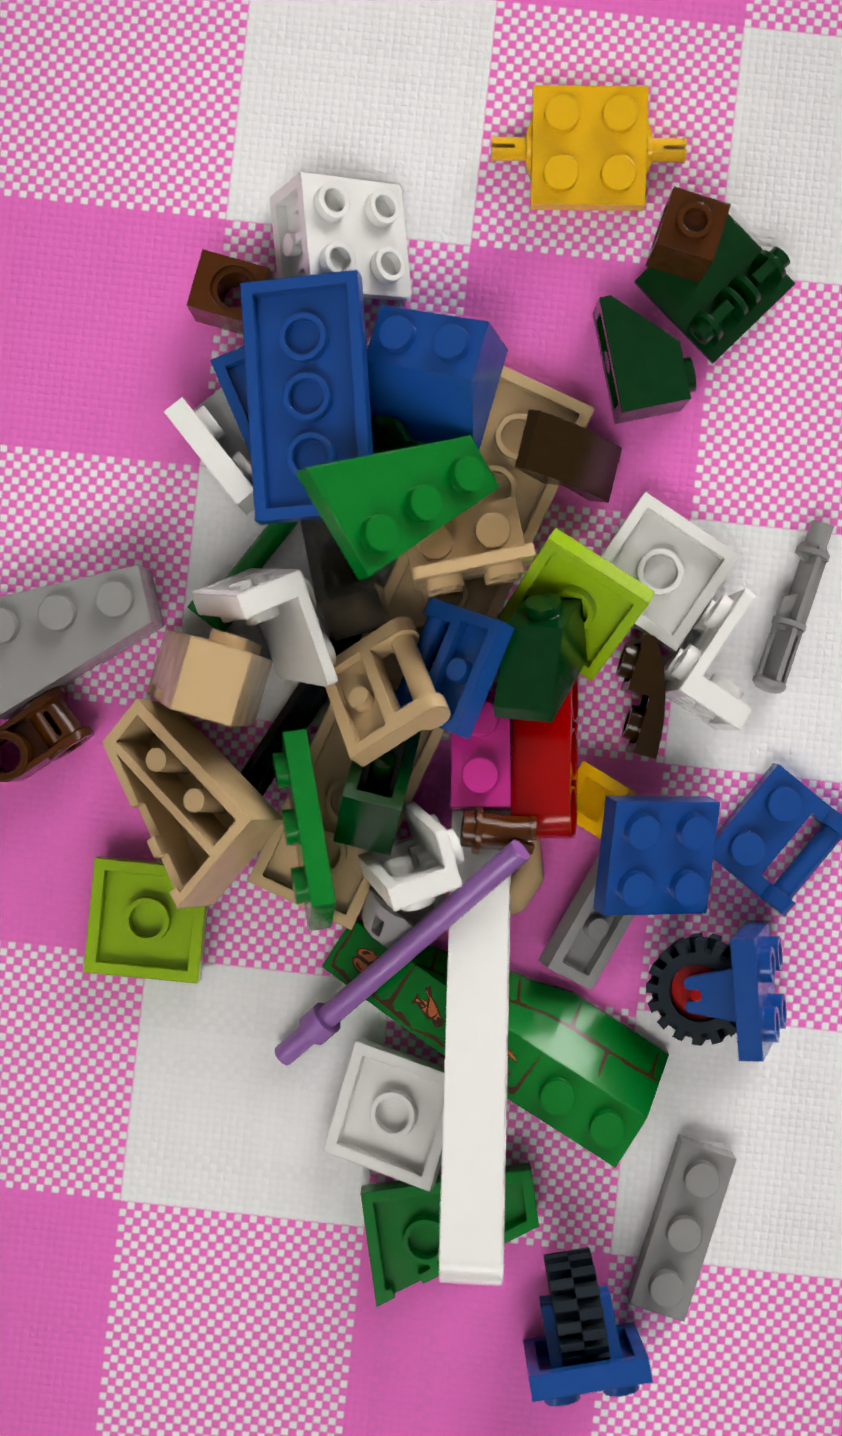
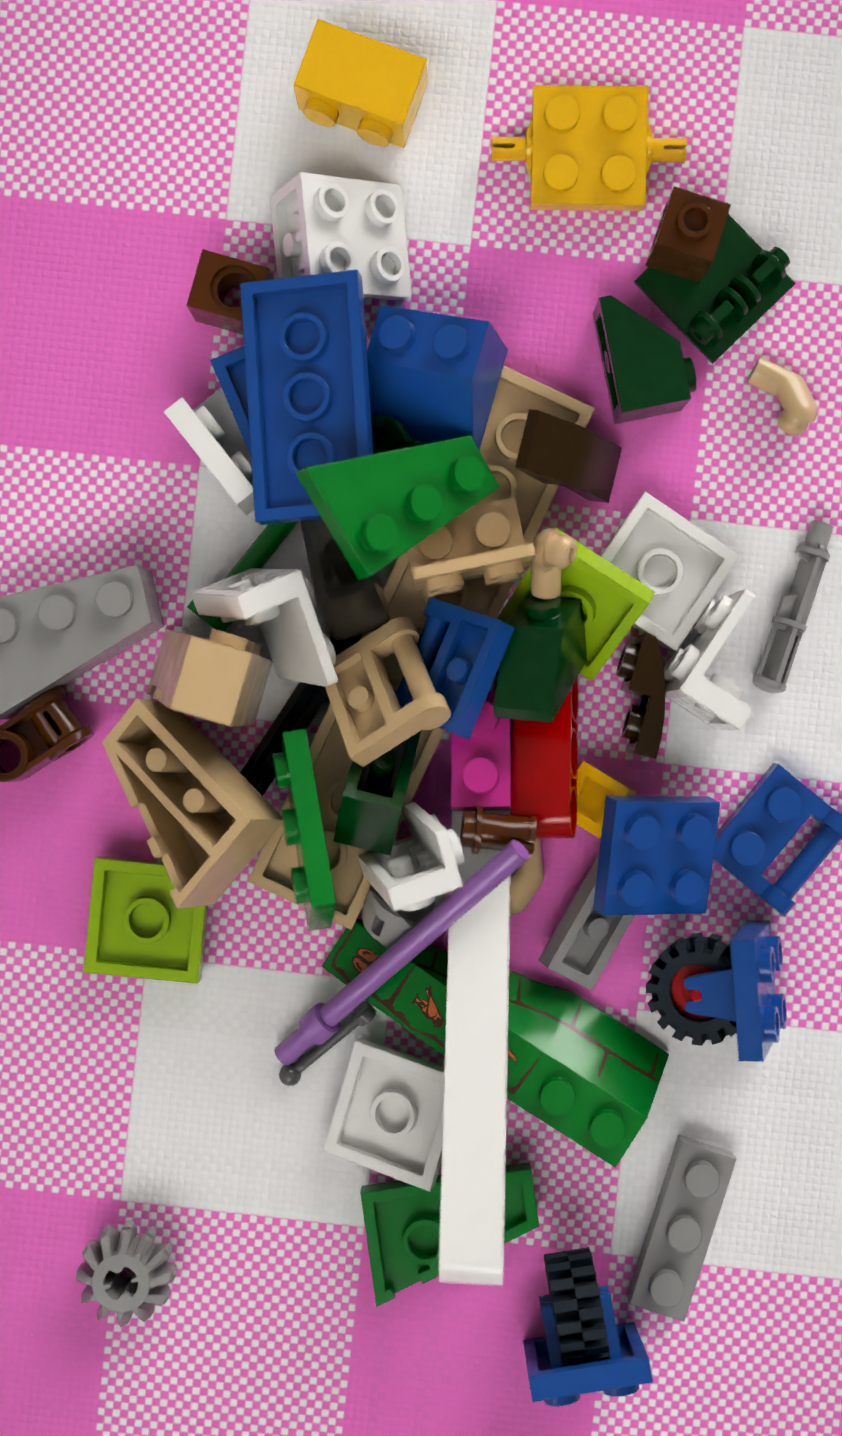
none -> light grey gear [76,1219,177,1327]
none -> dark grey hinge [279,1001,376,1086]
none -> yellow brick [293,19,427,148]
none -> tan arm [531,528,577,599]
none -> tan arm [747,357,818,436]

